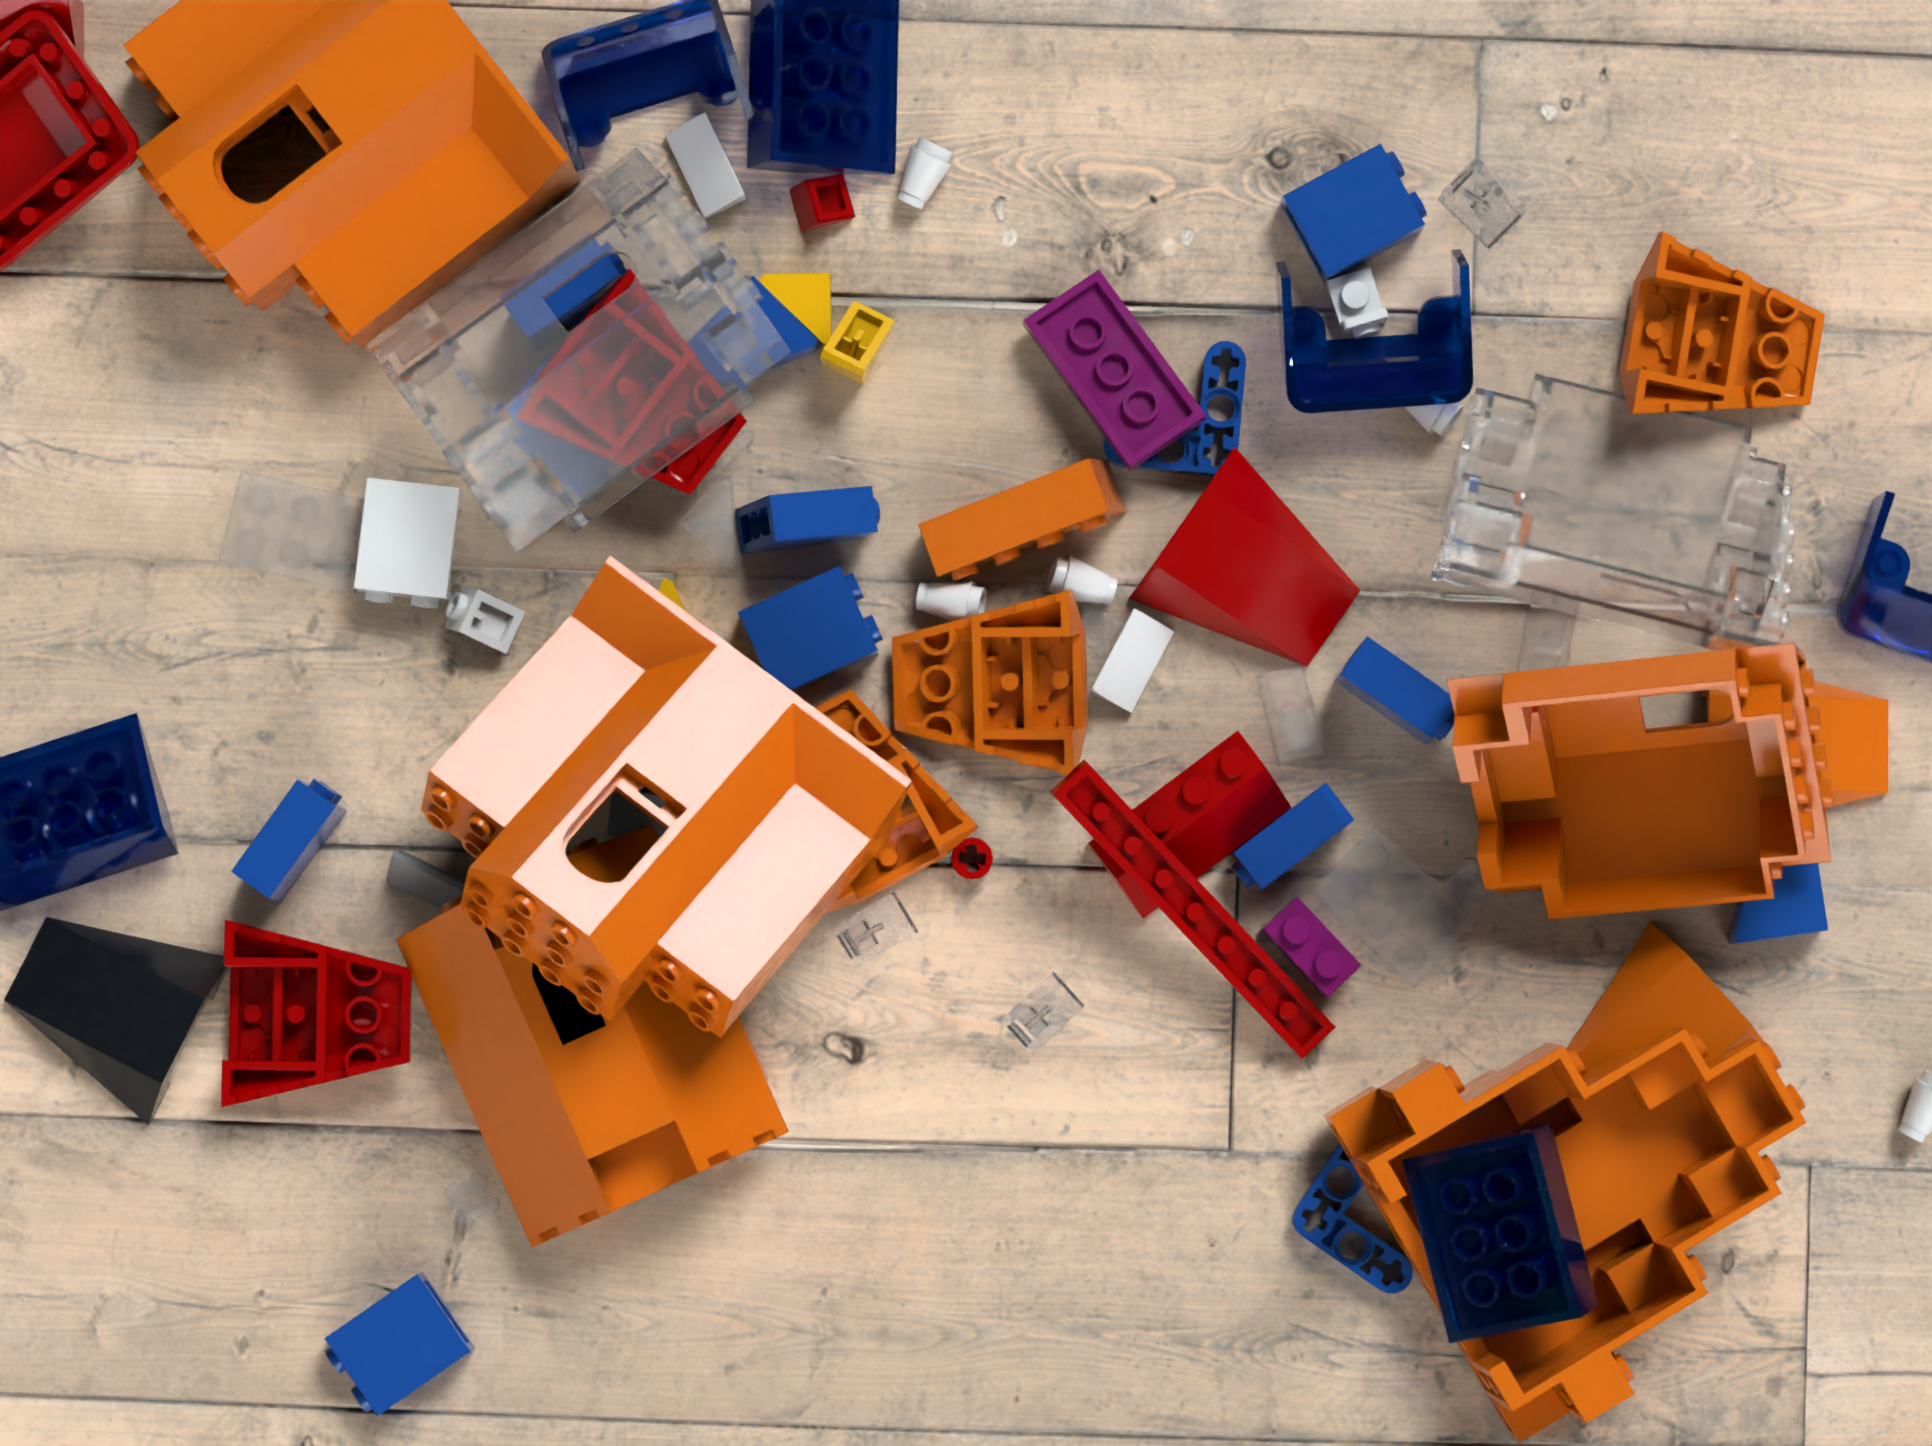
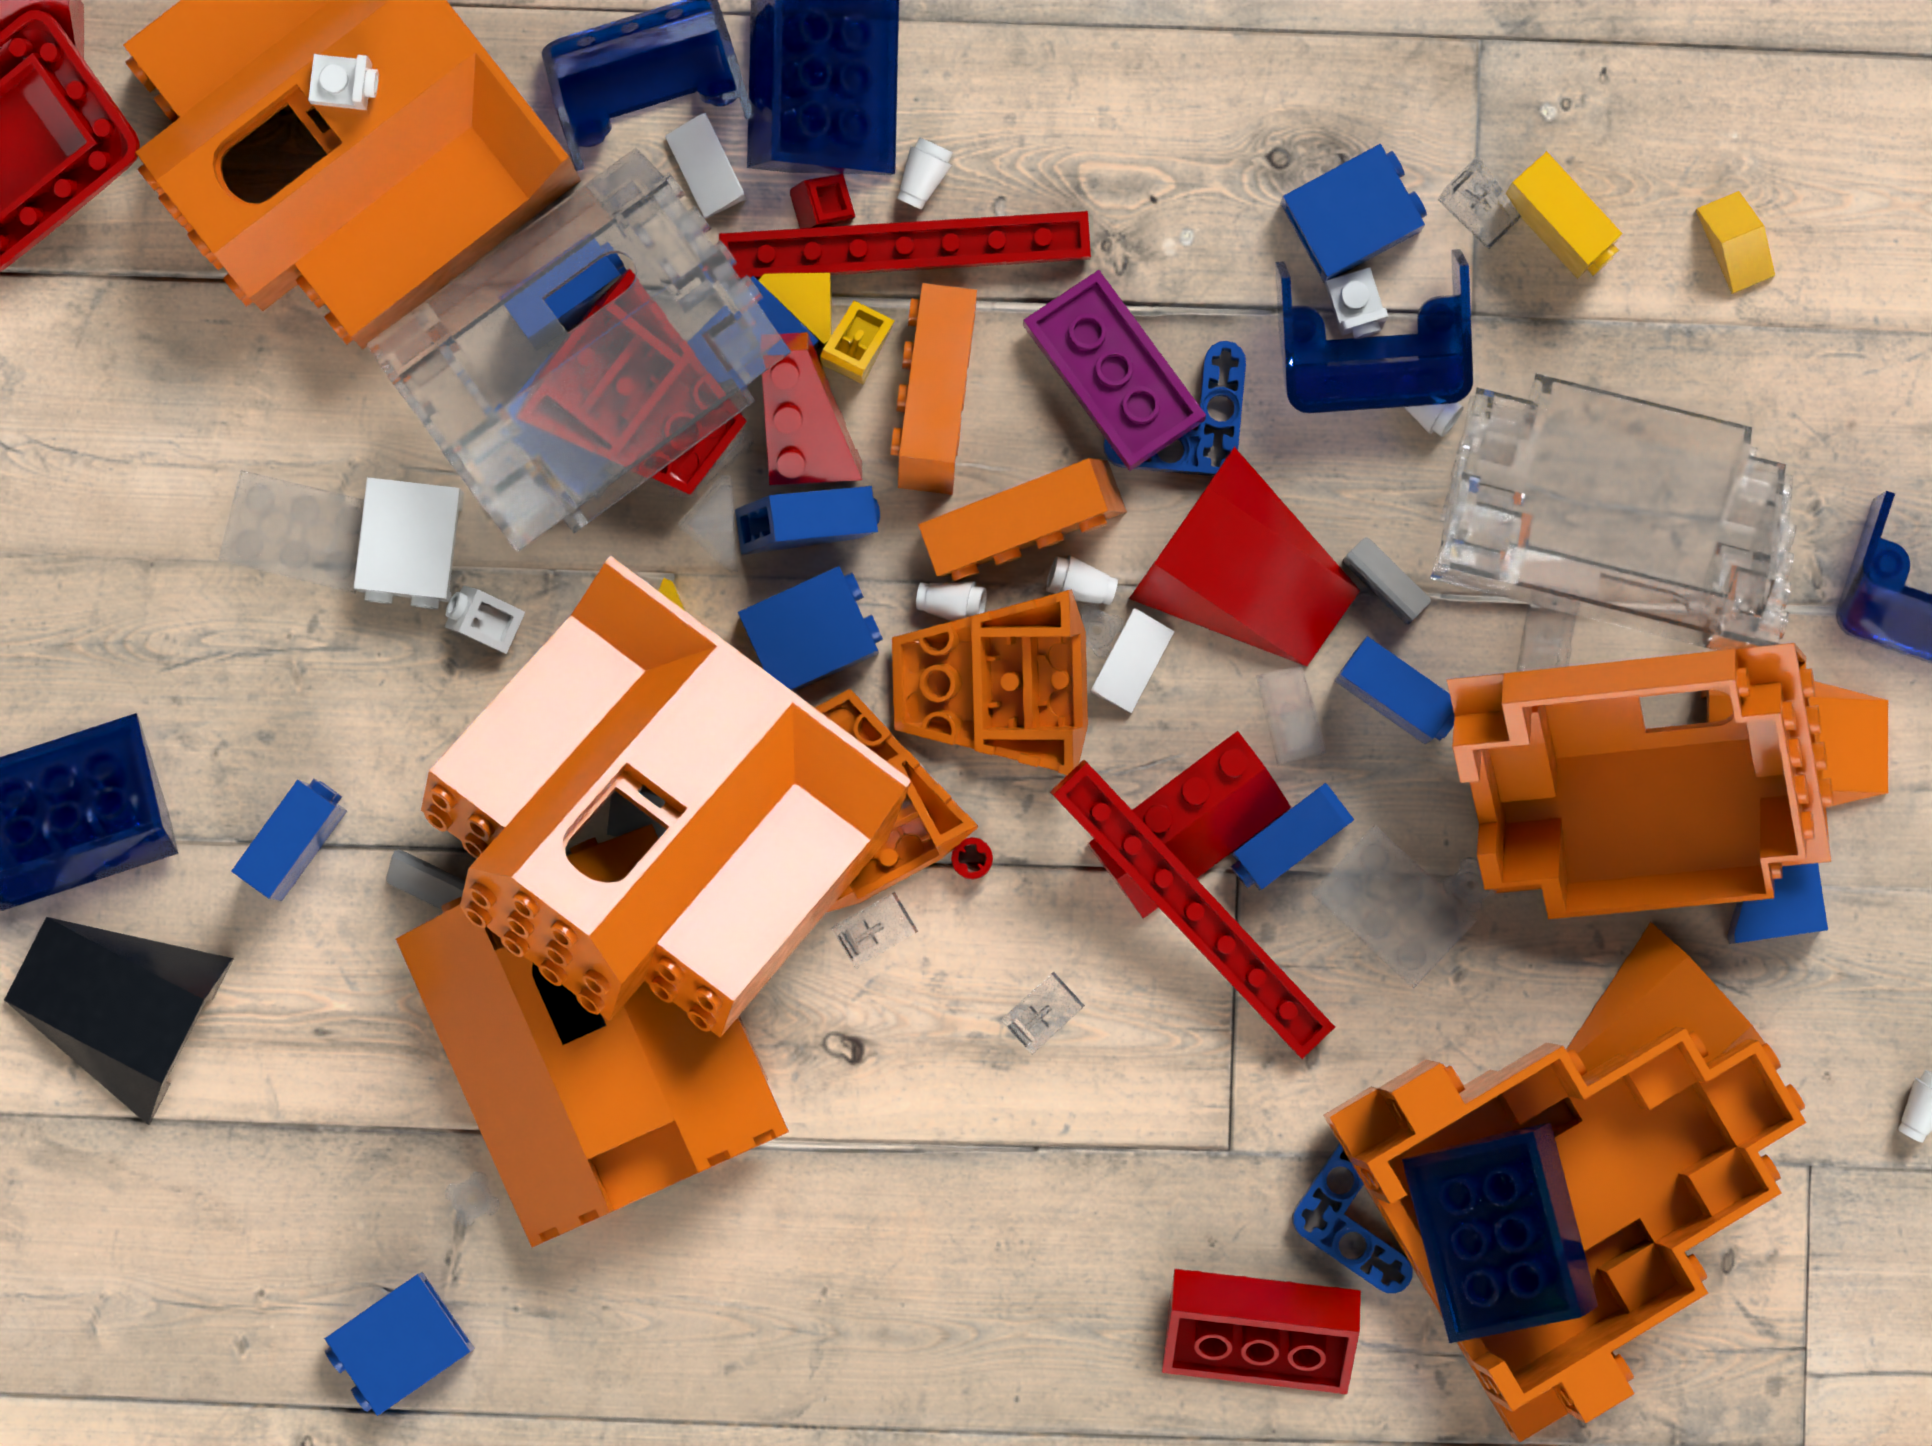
red wedge [221,920,412,1107] -> none
magenta brick [1260,897,1361,998] -> none
orange wedge [1619,231,1825,415] -> none
none -> white bracket [308,54,379,110]
none -> red plate [719,211,1091,282]
none -> wedge [760,332,862,485]
none -> orange wedge [890,283,977,495]
none -> red slope [1162,1269,1361,1394]
none -> light grey slope [1343,537,1431,624]
none -> yellow brick [1503,151,1623,279]
none -> yellow slope [1696,191,1775,294]

